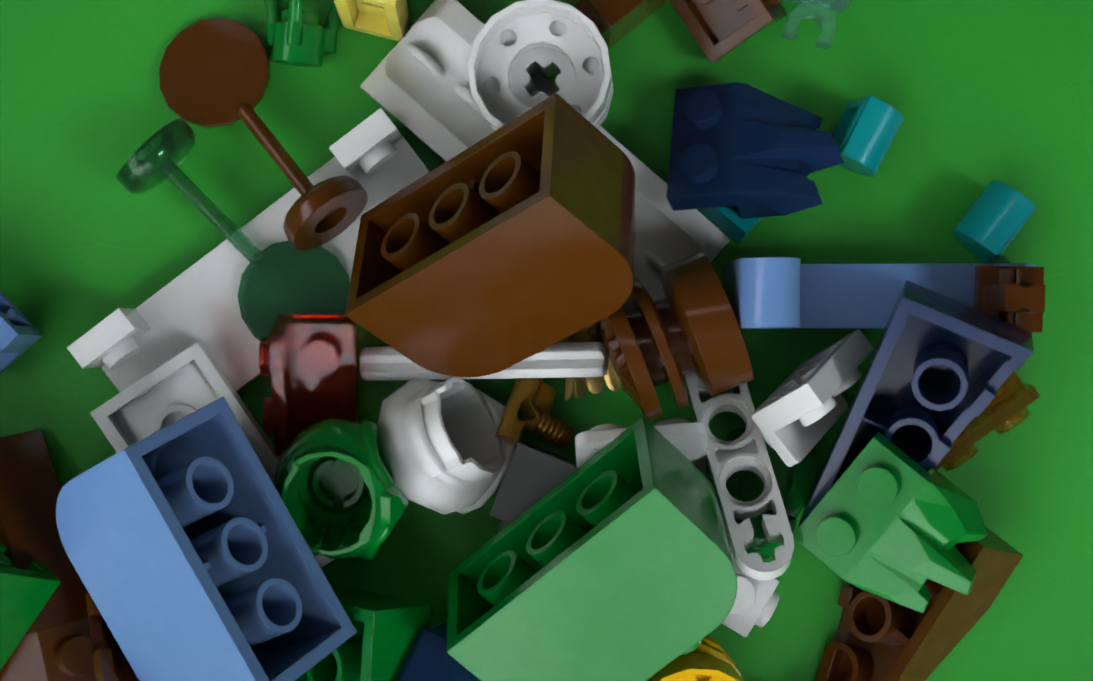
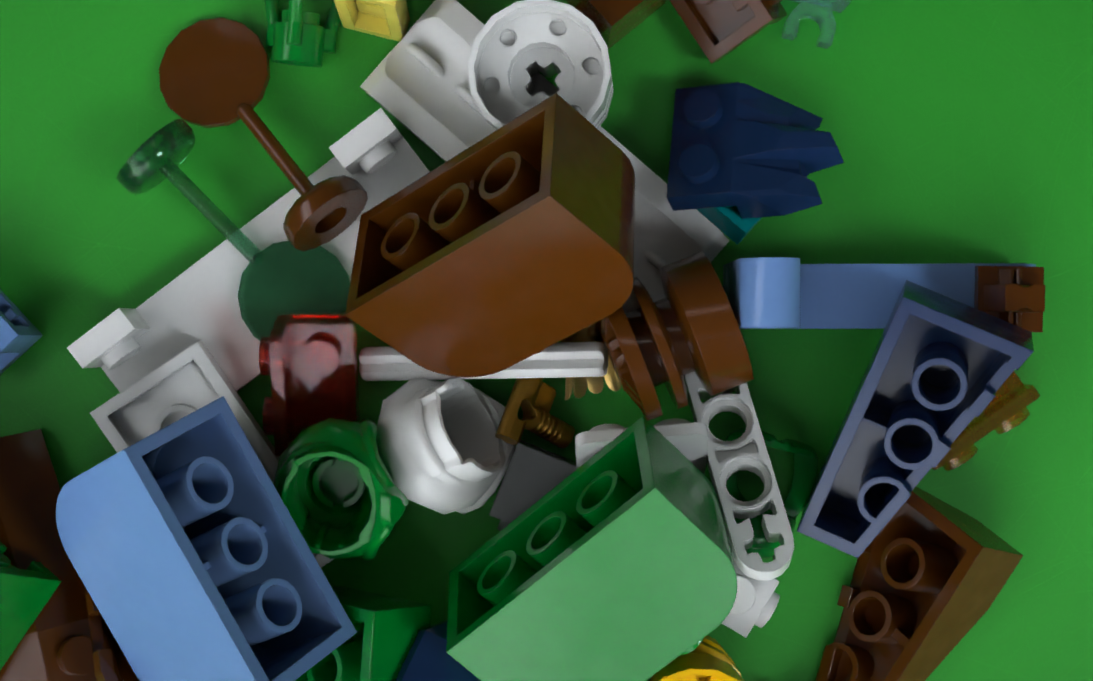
white bracket [750,328,874,467] -> none
green plate [793,432,988,613] -> none
teal brick [832,95,904,177] -> none
teal brick [951,180,1036,263] -> none

